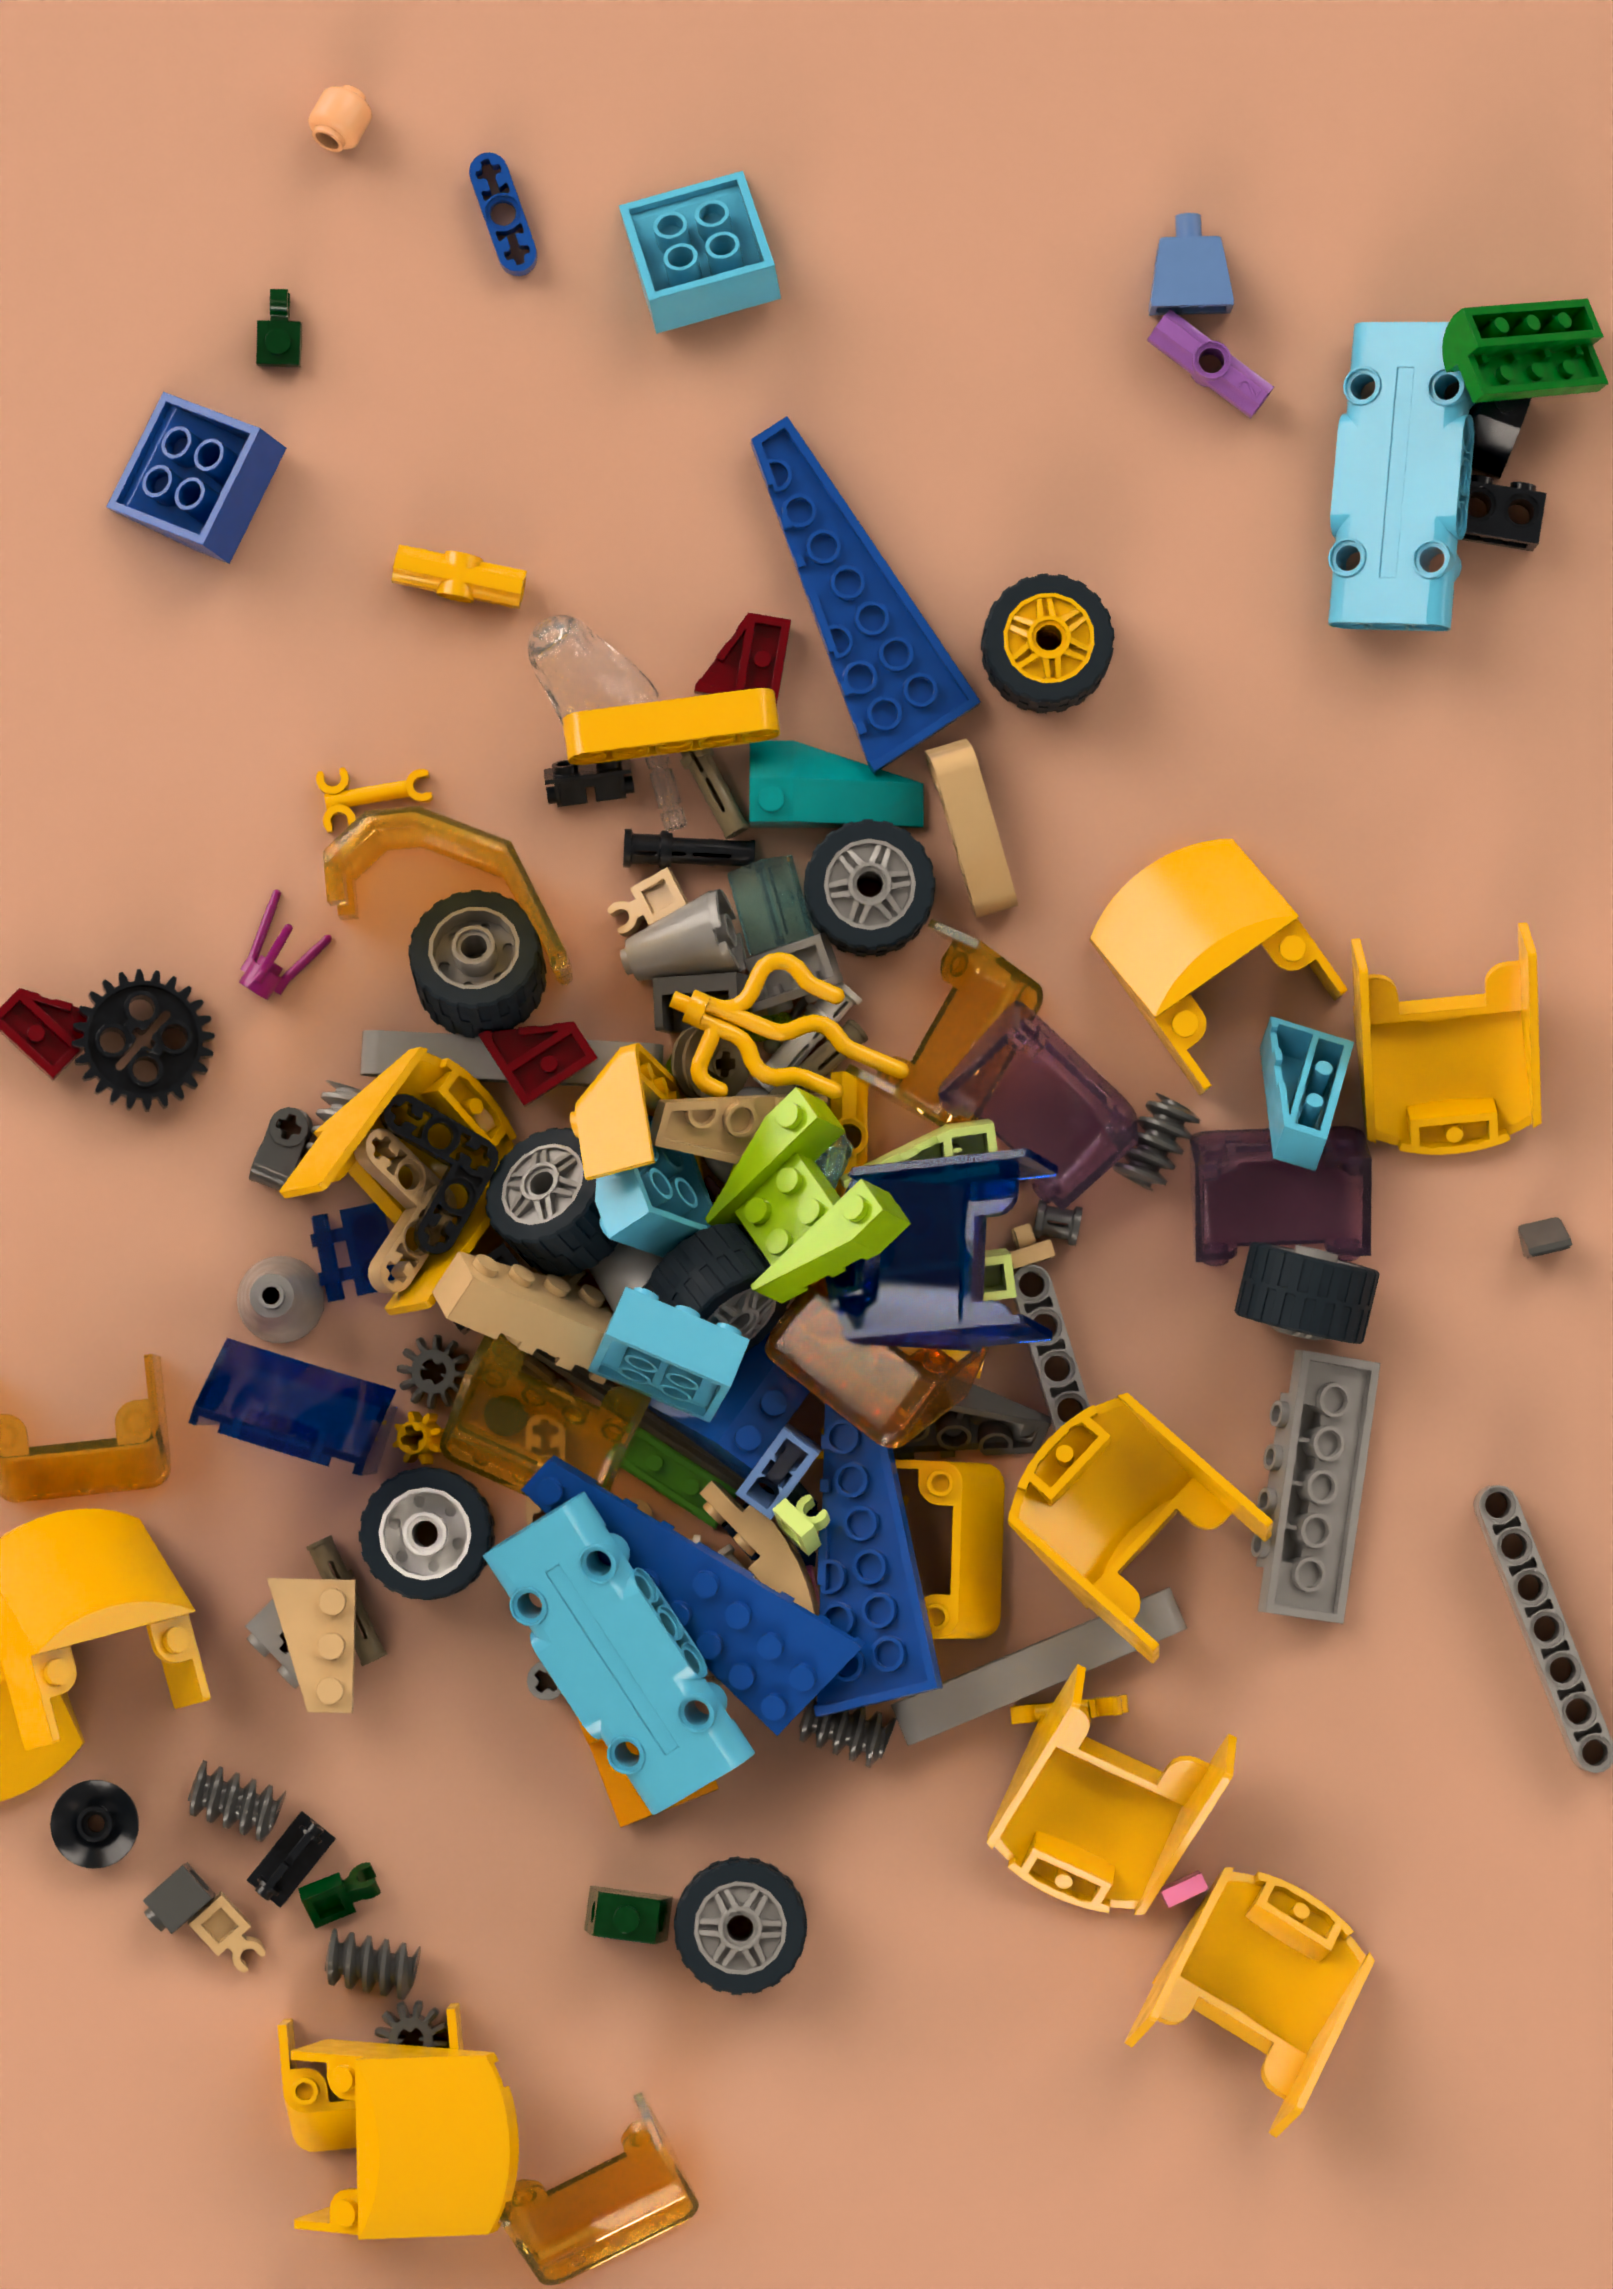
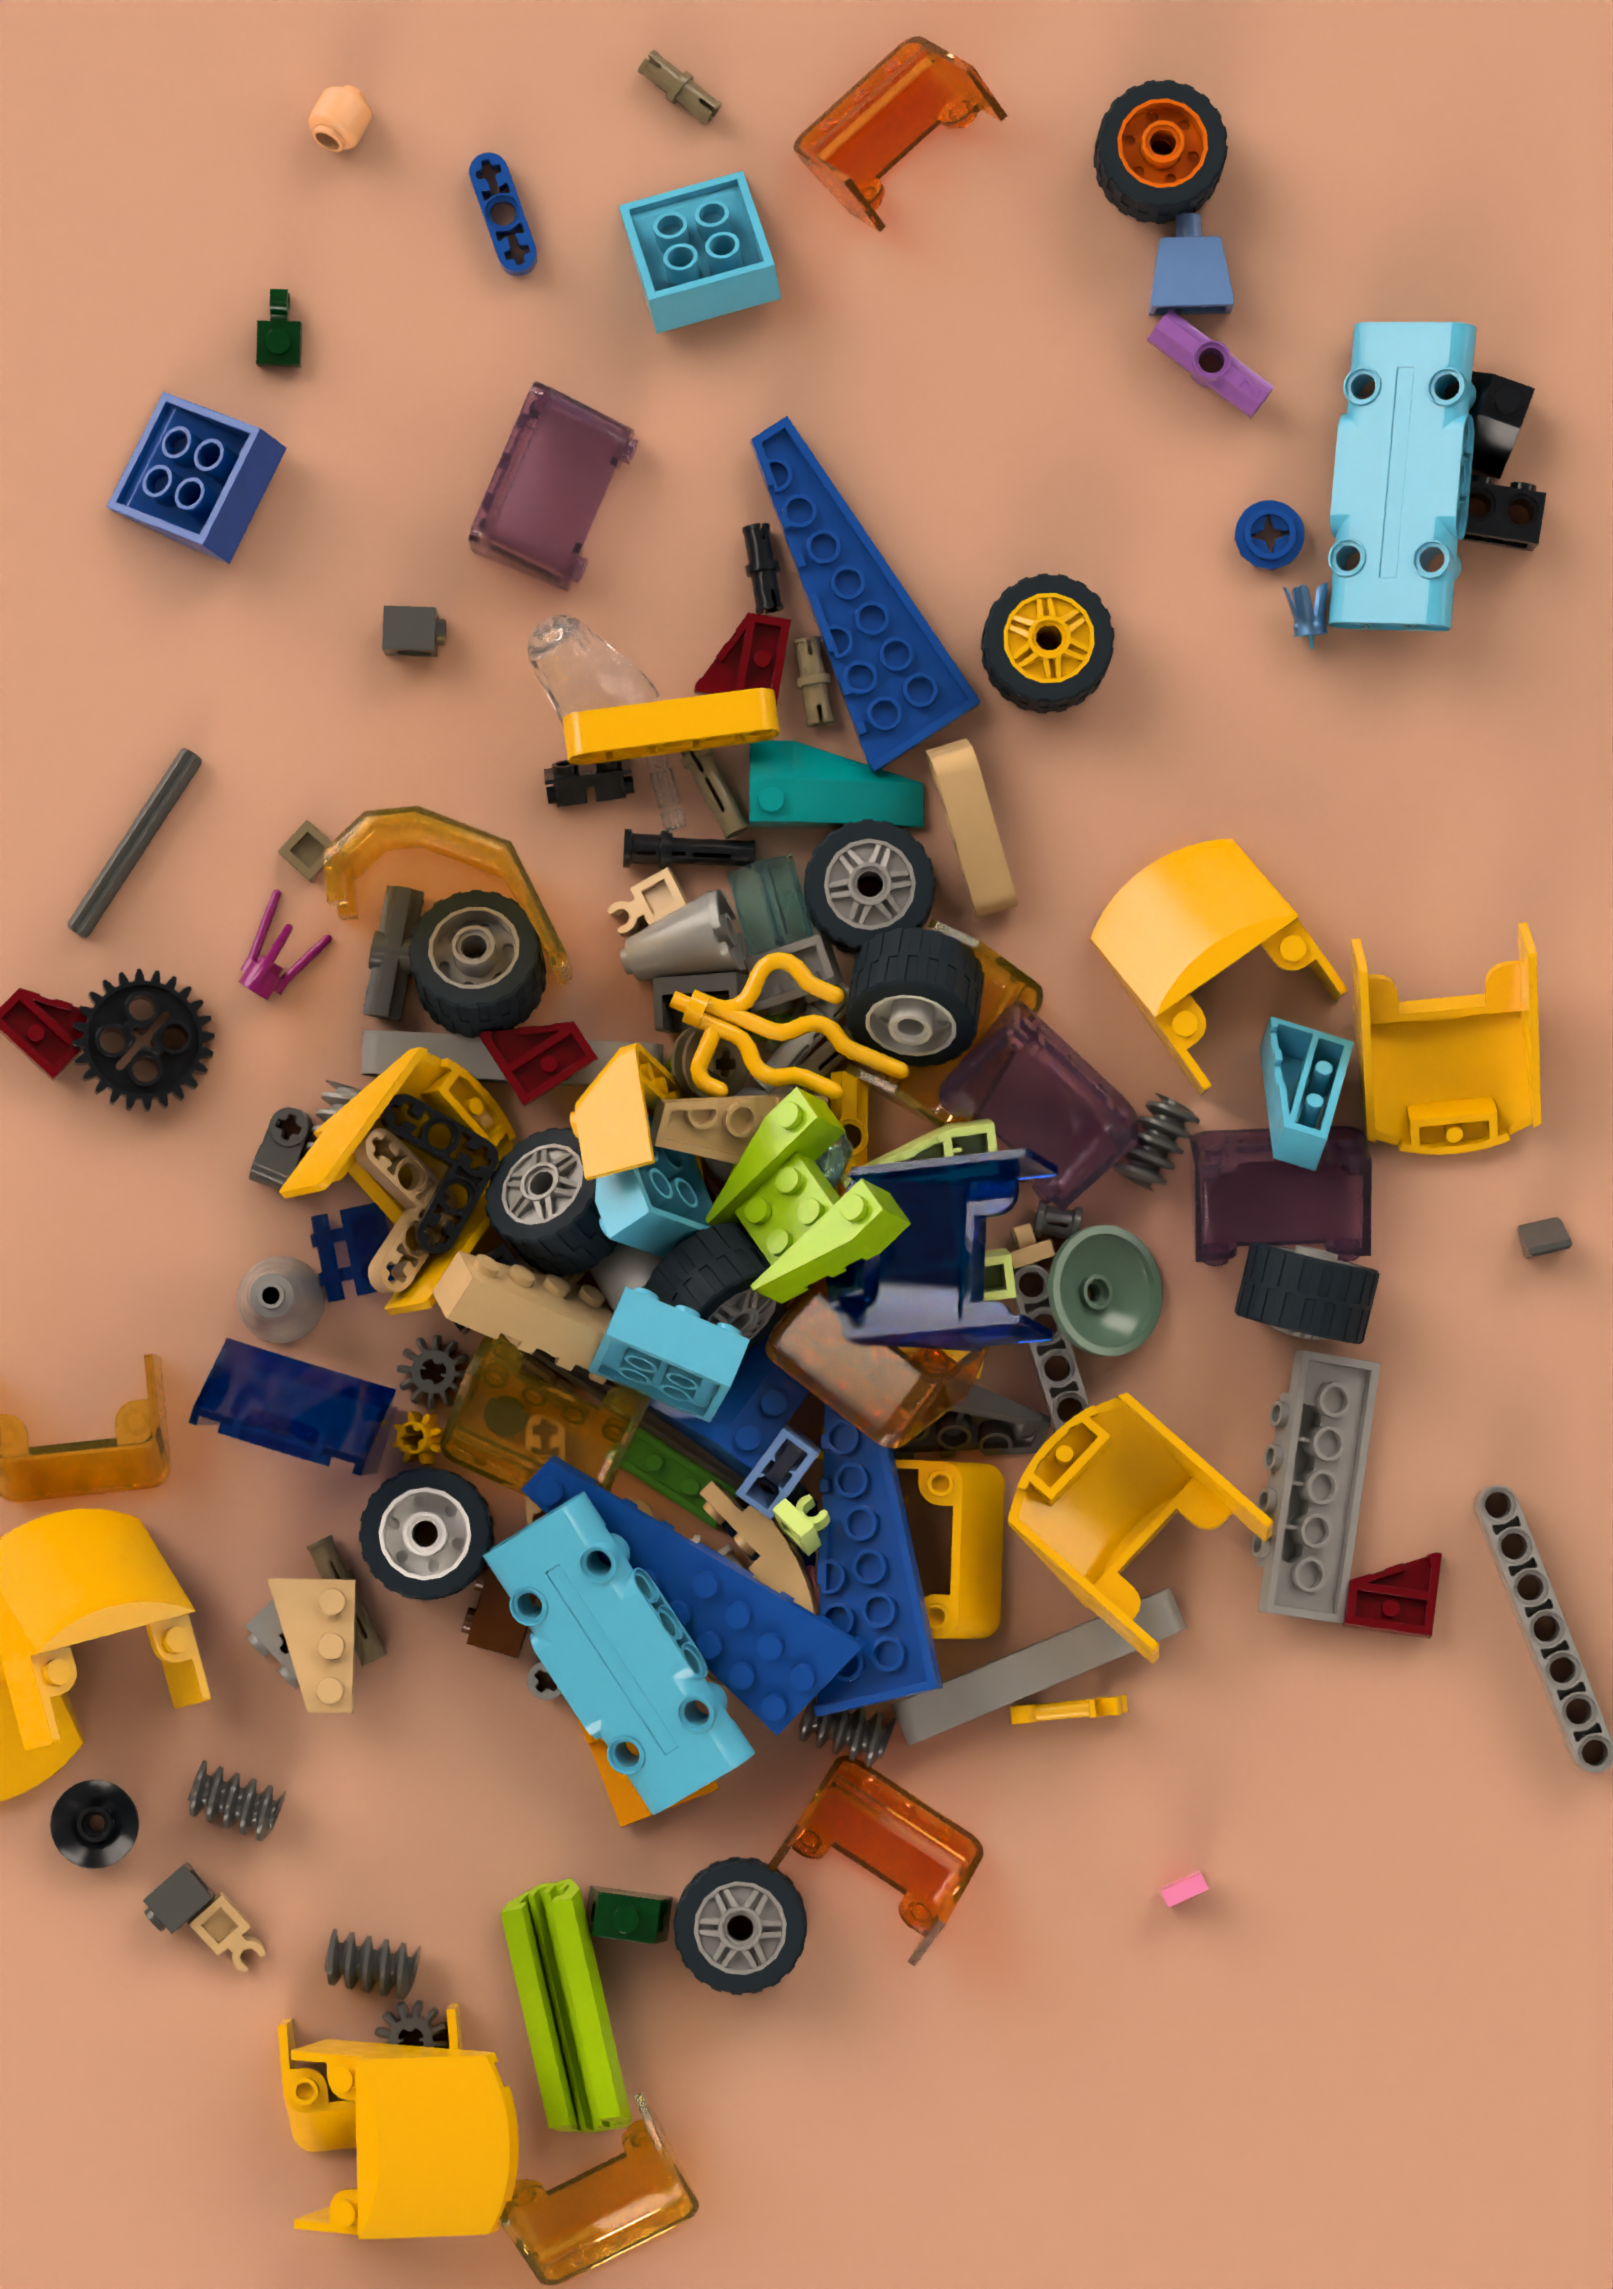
black hinge [247,1811,336,1908] -> none
dark green plate [298,1862,381,1929] -> none
yellow bar [316,767,433,833] -> none
yellow piece [391,545,527,609] -> none
yellow windscreen [987,1664,1237,1915] -> none
yellow windscreen [1124,1867,1375,2138] -> none
green brick [1442,298,1609,403] -> none
none -> dark grey axle [67,748,202,938]
none -> dark tan tile [278,820,340,882]
none -> dark grey piece [363,885,425,1021]
none -> dark grey brick [382,605,446,657]
none -> reddish brown brick [462,1566,537,1658]
none -> windscreen [468,381,639,591]
none -> lime piece [500,1878,632,2133]
none -> dark tan pin [638,50,722,125]
none -> black pin [742,523,784,614]
none -> clear orange windscreen [768,1755,984,1967]
none -> dark tan pin [793,636,834,727]
none -> clear orange windscreen [794,36,1007,232]
none -> black wheel [845,927,984,1067]
none -> sand green dish [1048,1225,1163,1357]
none -> wheel [1094,79,1228,224]
none -> blue gear [1234,500,1304,570]
none -> flat silver piece [1283,582,1328,649]
none -> dark red wing [1343,1552,1442,1639]

